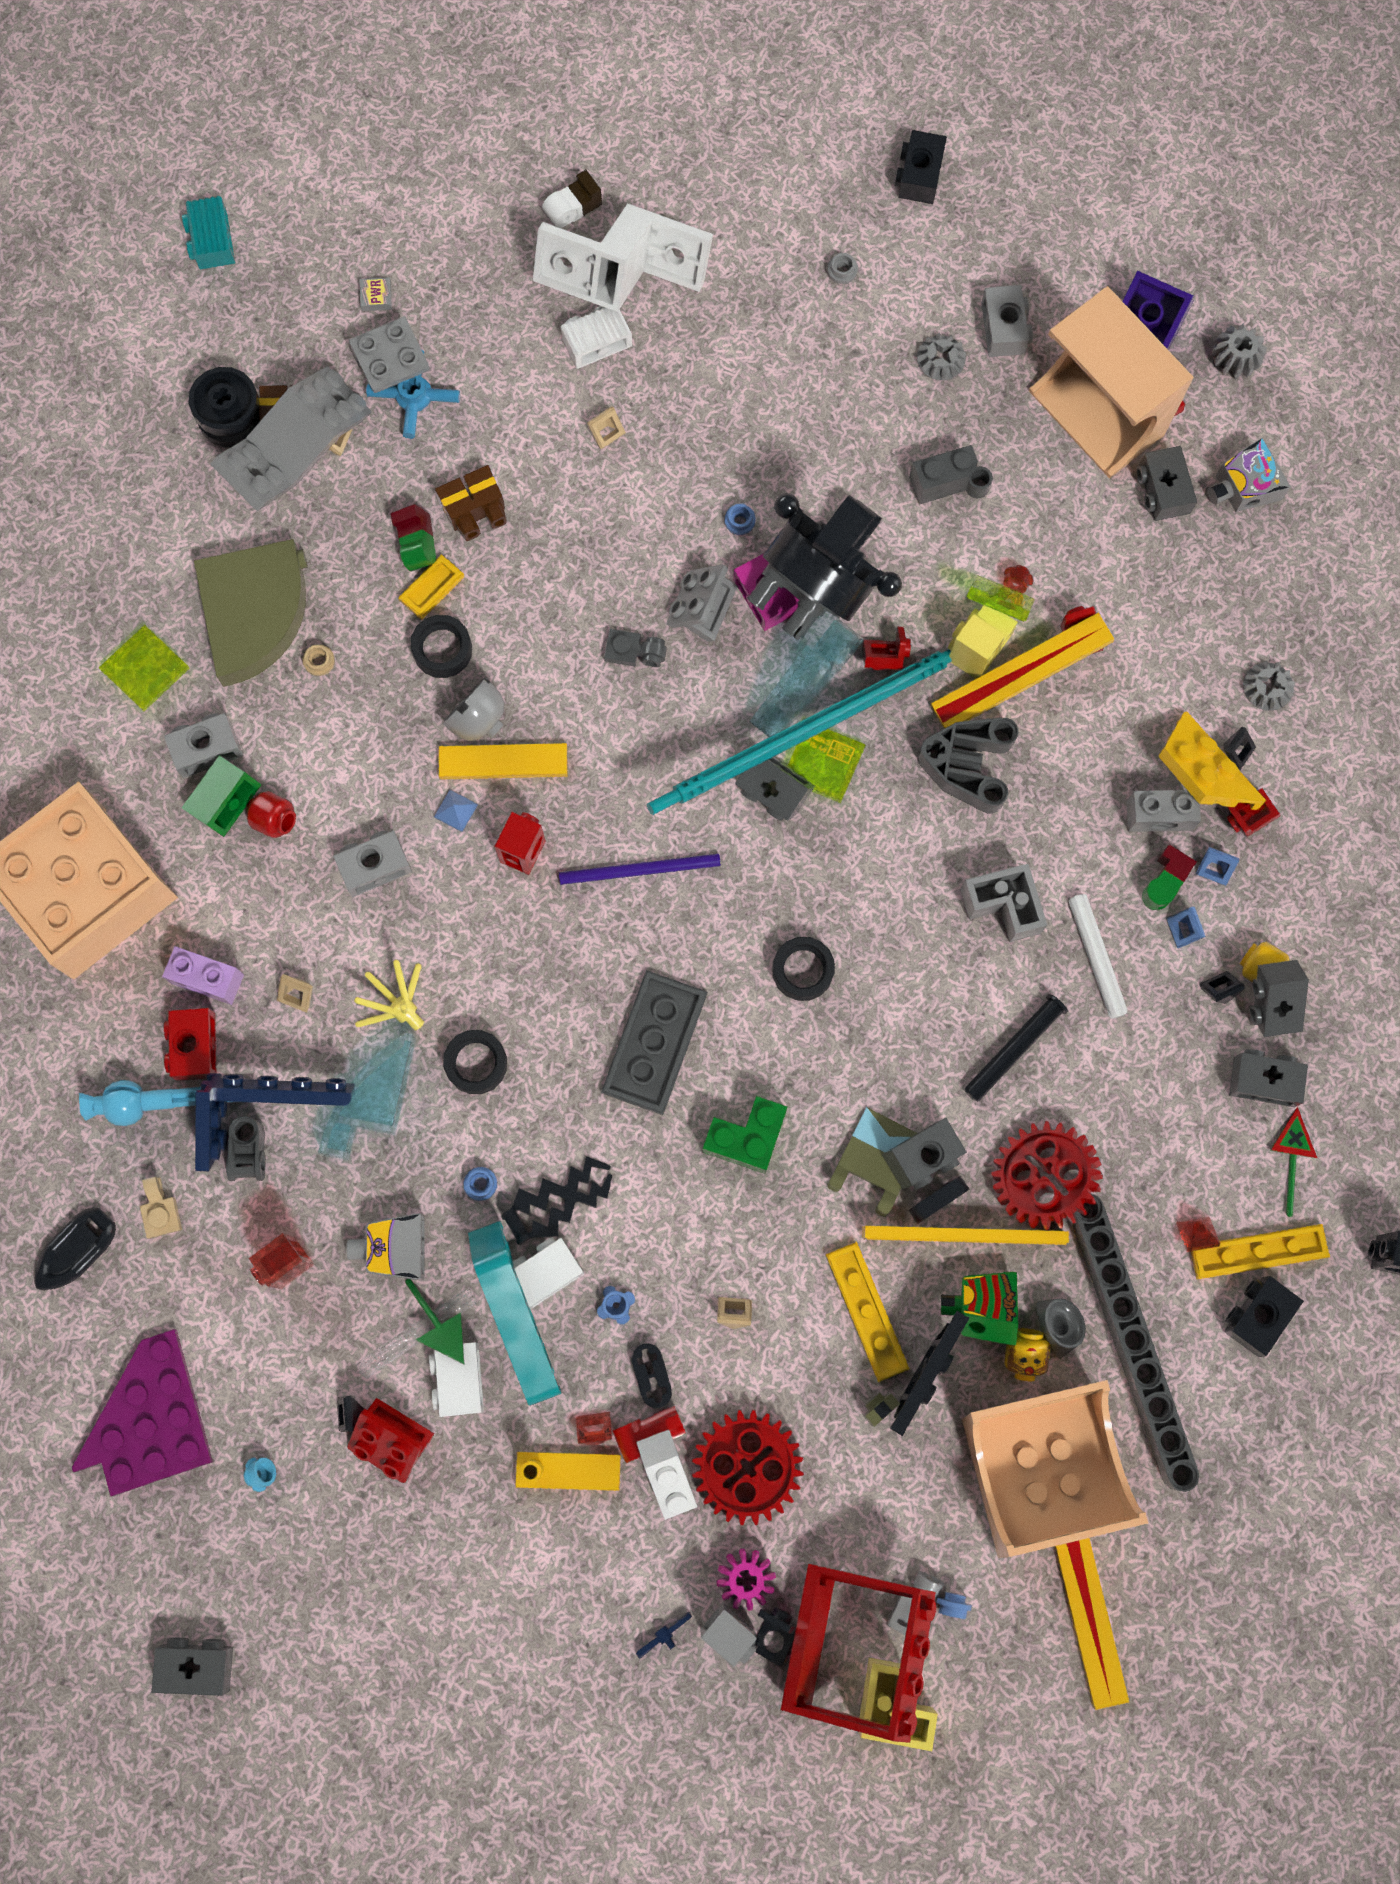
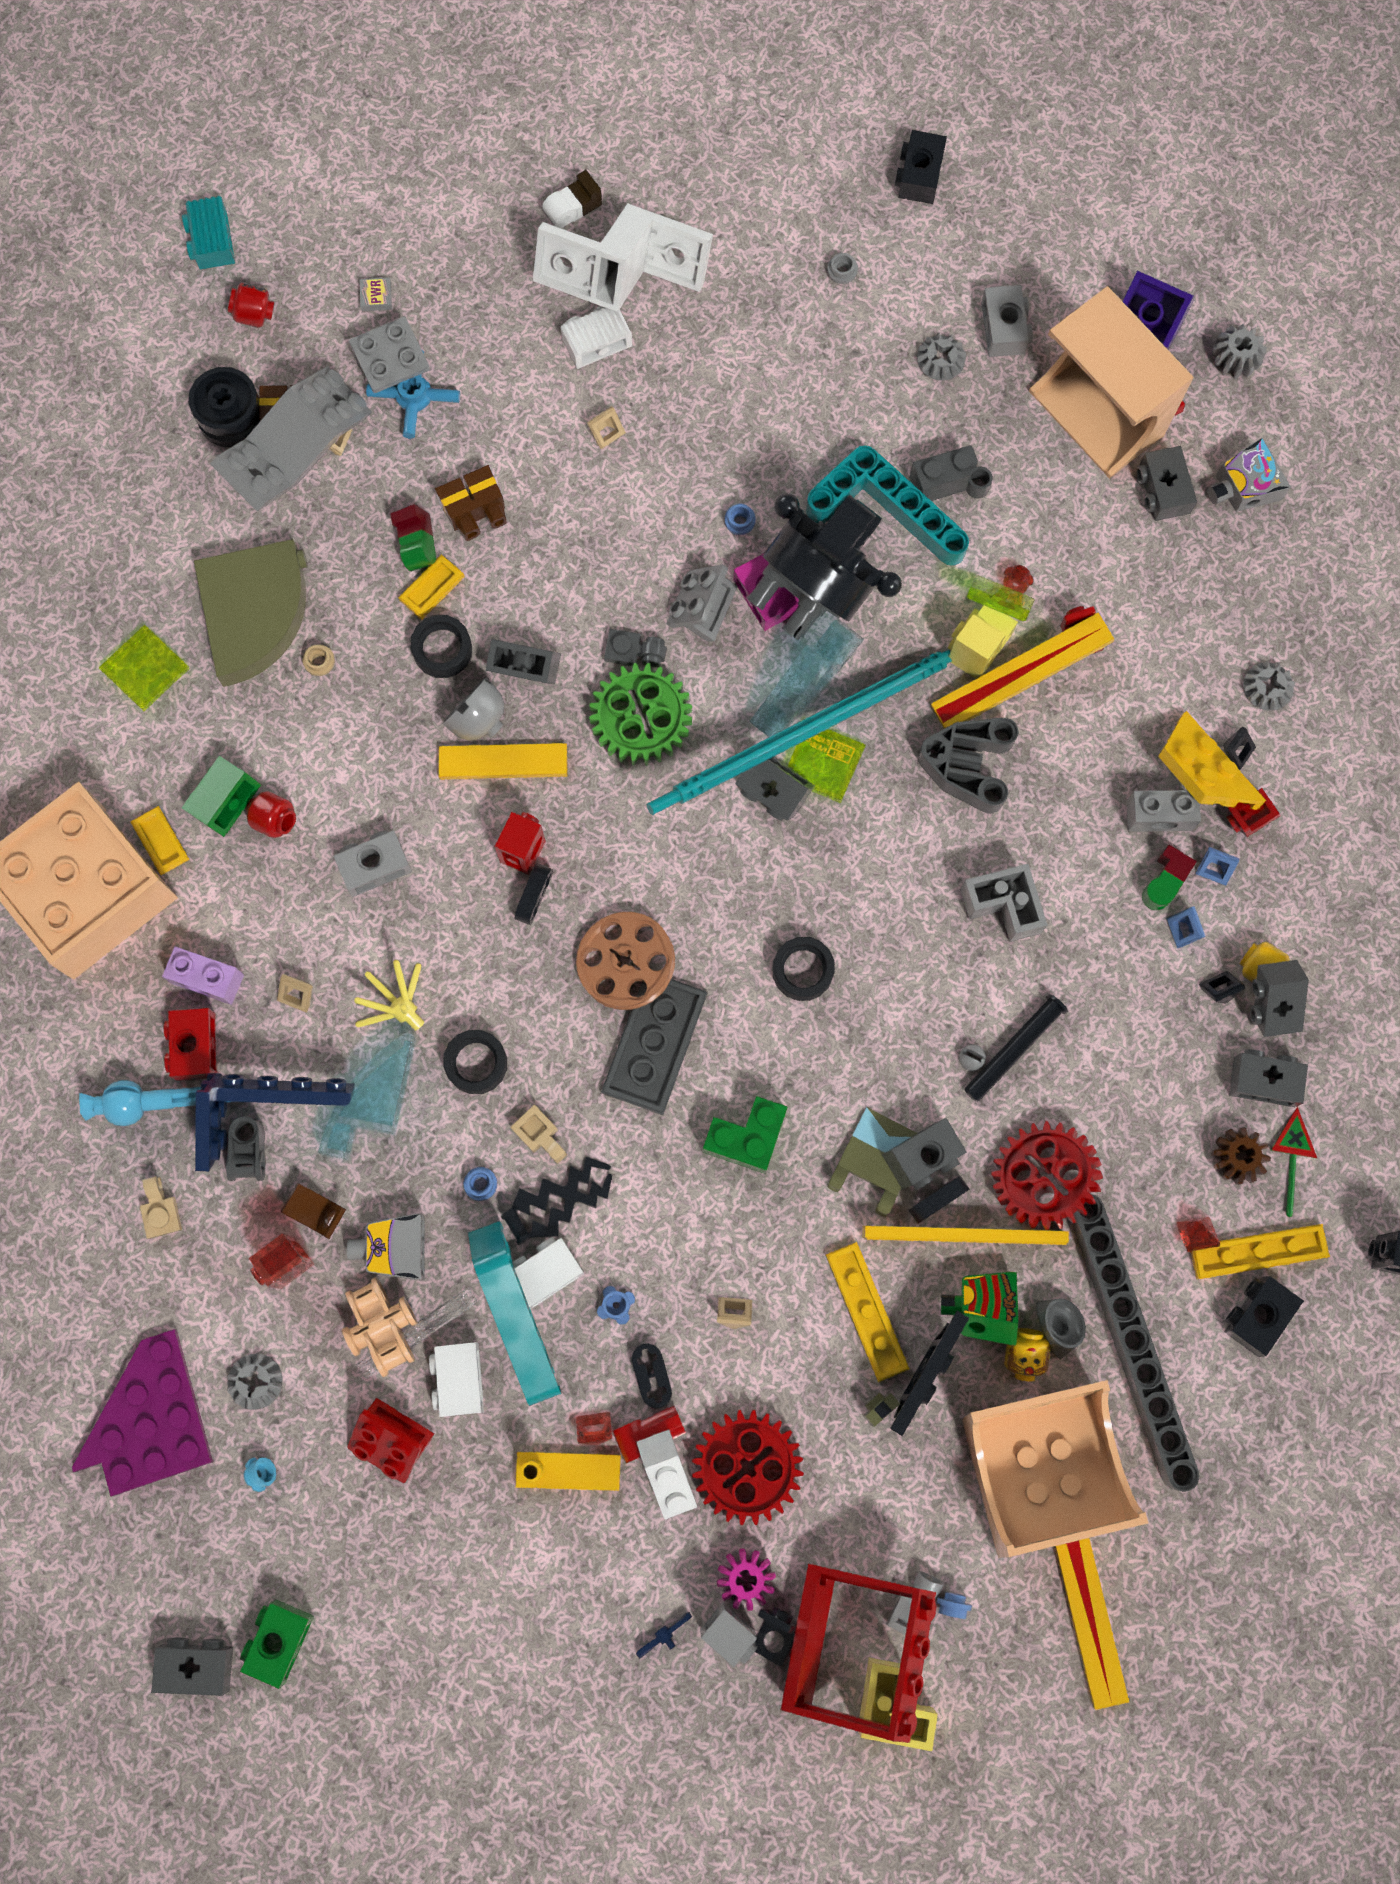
black piece [34,1207,116,1291] -> none
light grey brick [164,713,244,779] -> none
black slope [337,1396,365,1432] -> none
green piece [405,1279,465,1365] -> none
medium blue slope [434,790,478,832] -> none
dark purple piece [559,854,721,885] -> none
red bracket [862,626,911,670] -> none
white axle [1069,894,1127,1019] -> none
none -> yellow tile [130,806,190,876]
none -> light grey gear [227,1354,283,1410]
none -> red head [228,283,275,328]
none -> green brick [240,1599,314,1689]
none -> reddish brown bracket [281,1183,346,1239]
none -> light nougat axle [342,1277,418,1377]
none -> dark grey brick [485,639,561,684]
none -> tan plate [510,1105,567,1164]
none -> black beam [514,863,553,925]
none -> nougat wedge [576,912,675,1010]
none -> bright green gear [589,663,692,766]
none -> teal beam [806,445,969,566]
none -> light grey hinge [959,1044,986,1071]
none -> reddish brown gear [1211,1127,1271,1185]

